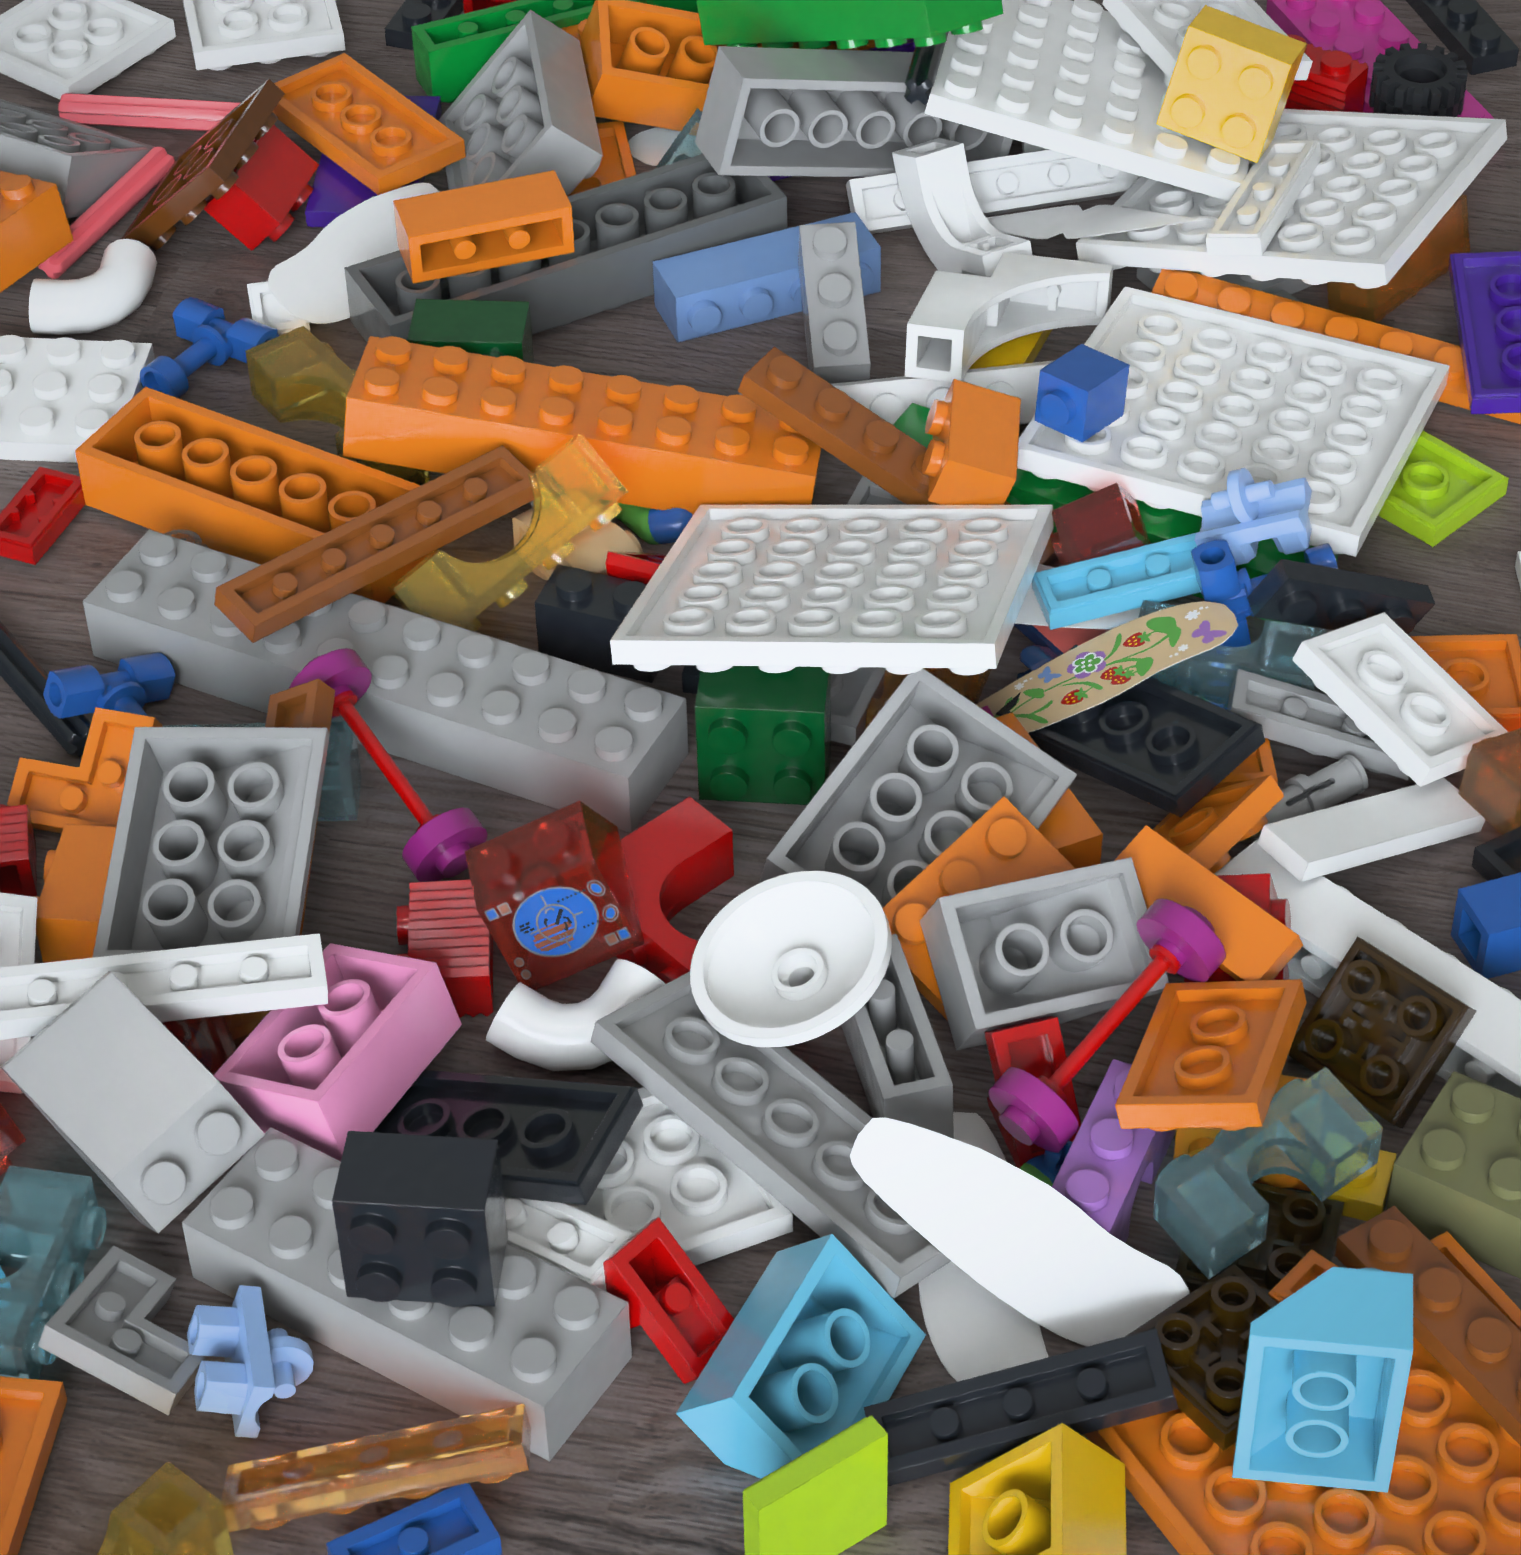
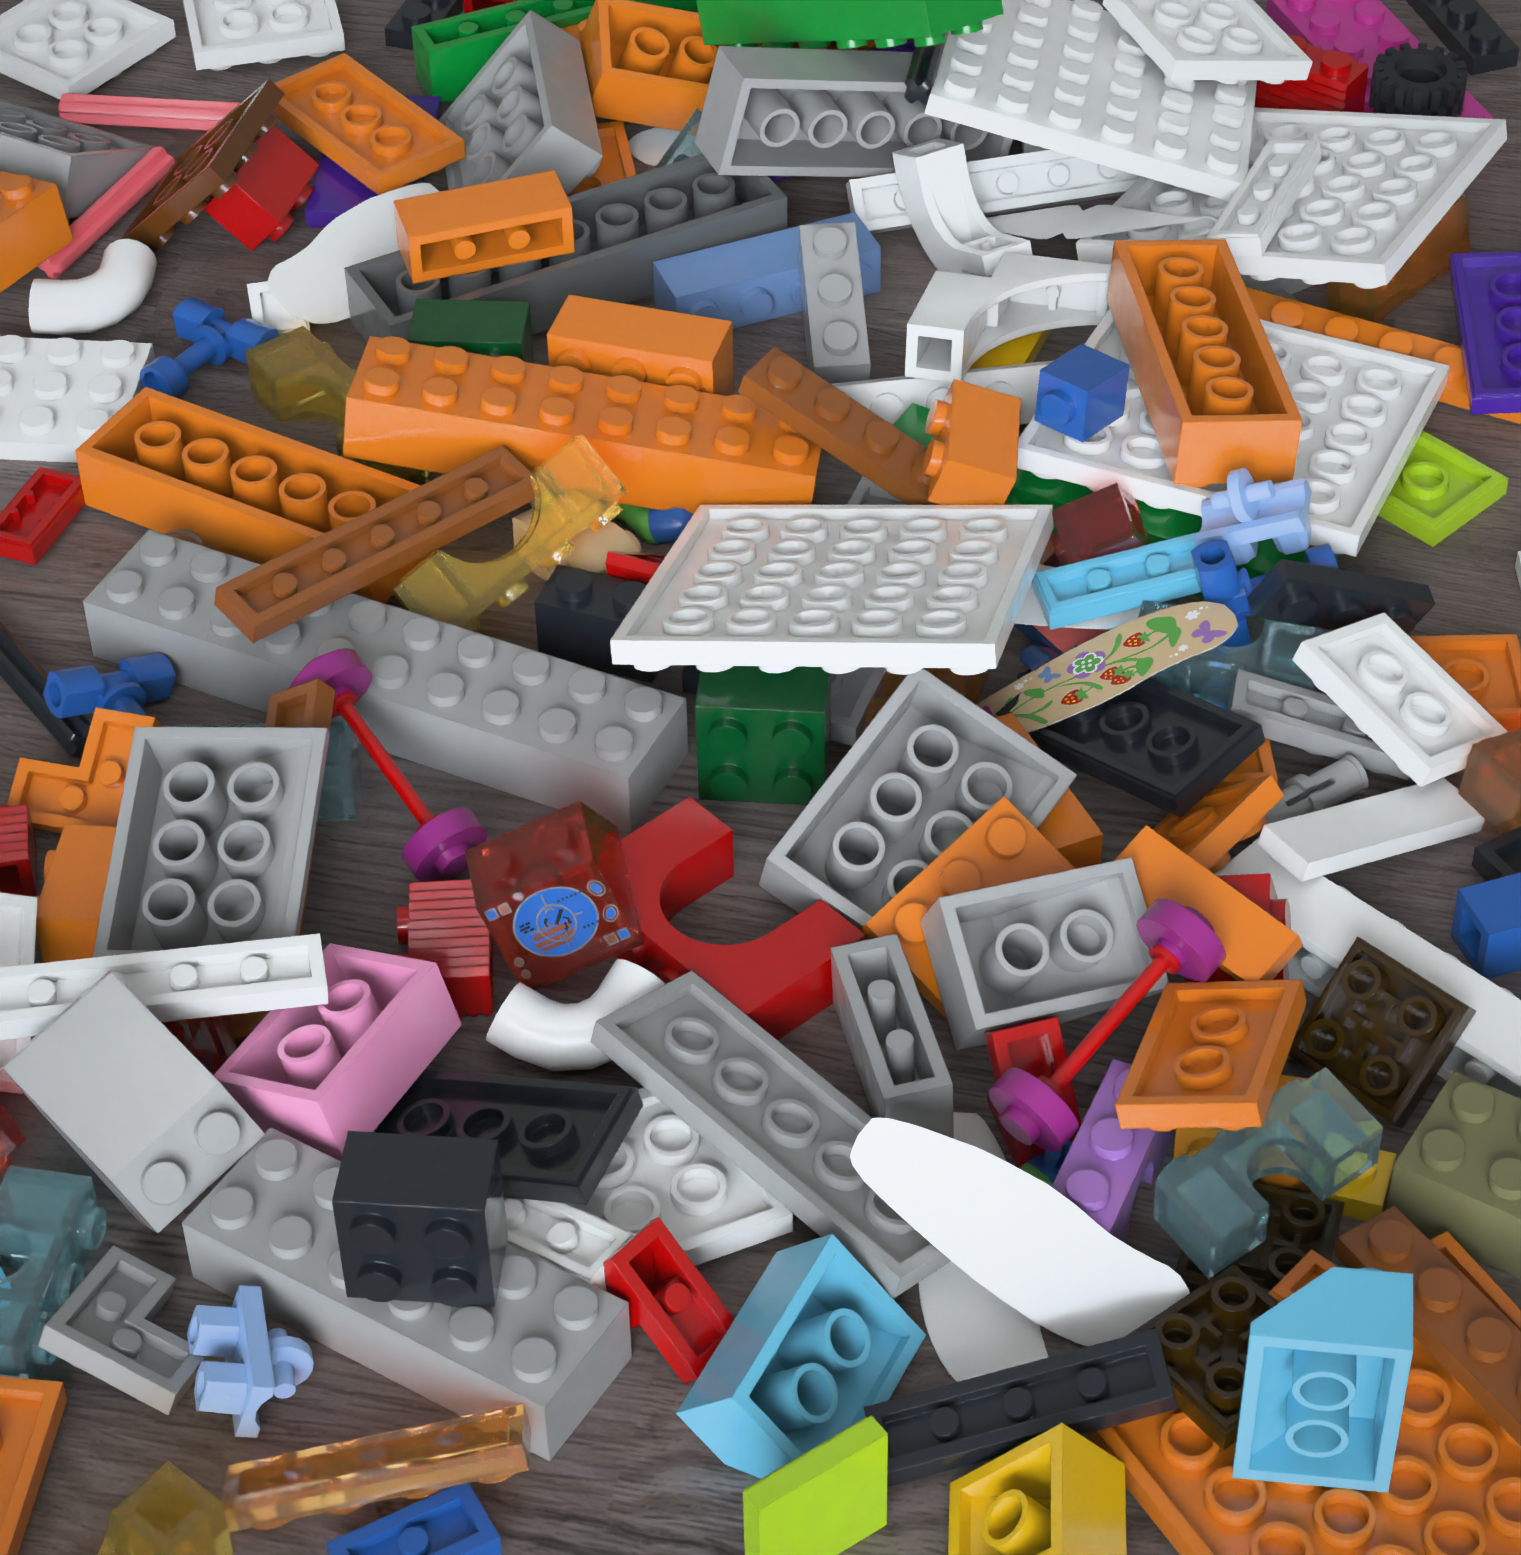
white dish [690,871,892,1047] -> none
yellow brick [1156,5,1307,163] -> none
none -> orange brick [547,295,734,396]
none -> orange brick [1107,239,1302,487]

